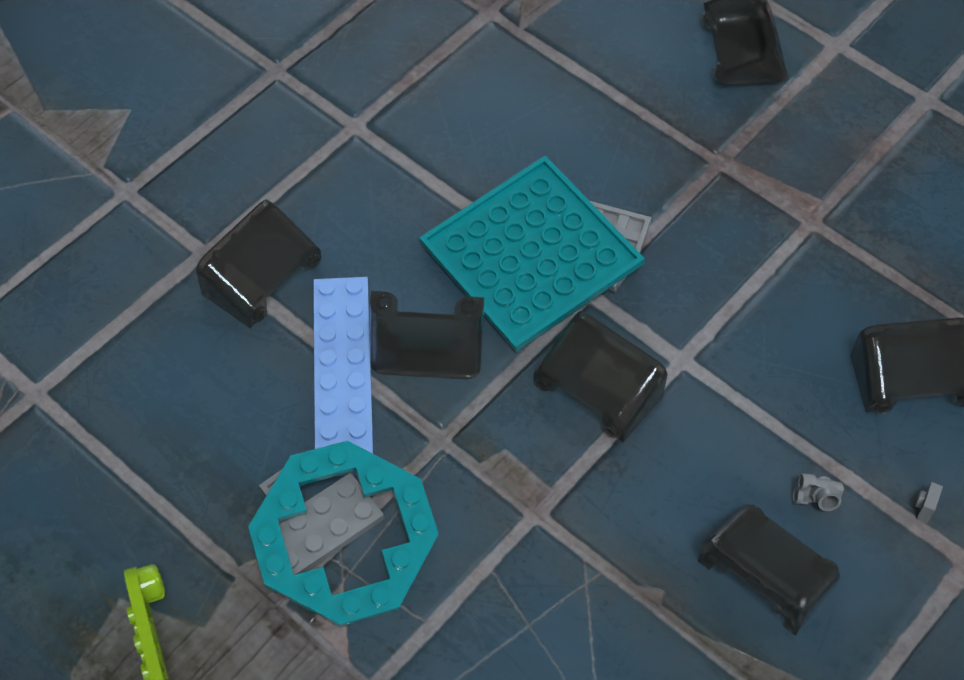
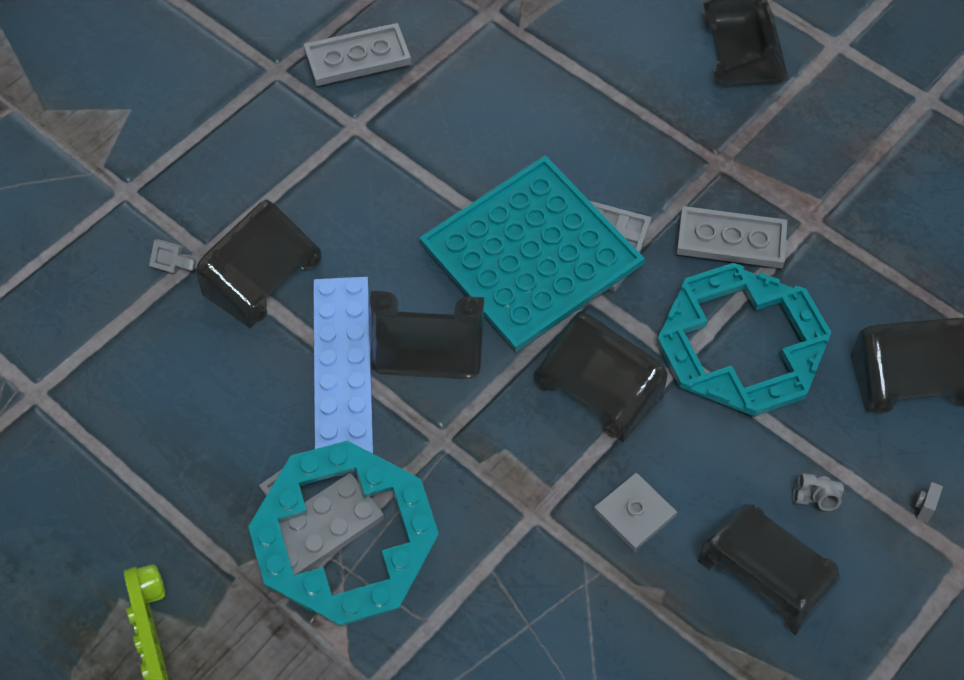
none -> light grey plate [149,239,201,273]
none -> light grey plate [303,23,411,86]
none -> light grey plate [594,472,677,552]
none -> teal plate [657,263,831,417]
none -> light grey plate [676,206,788,269]

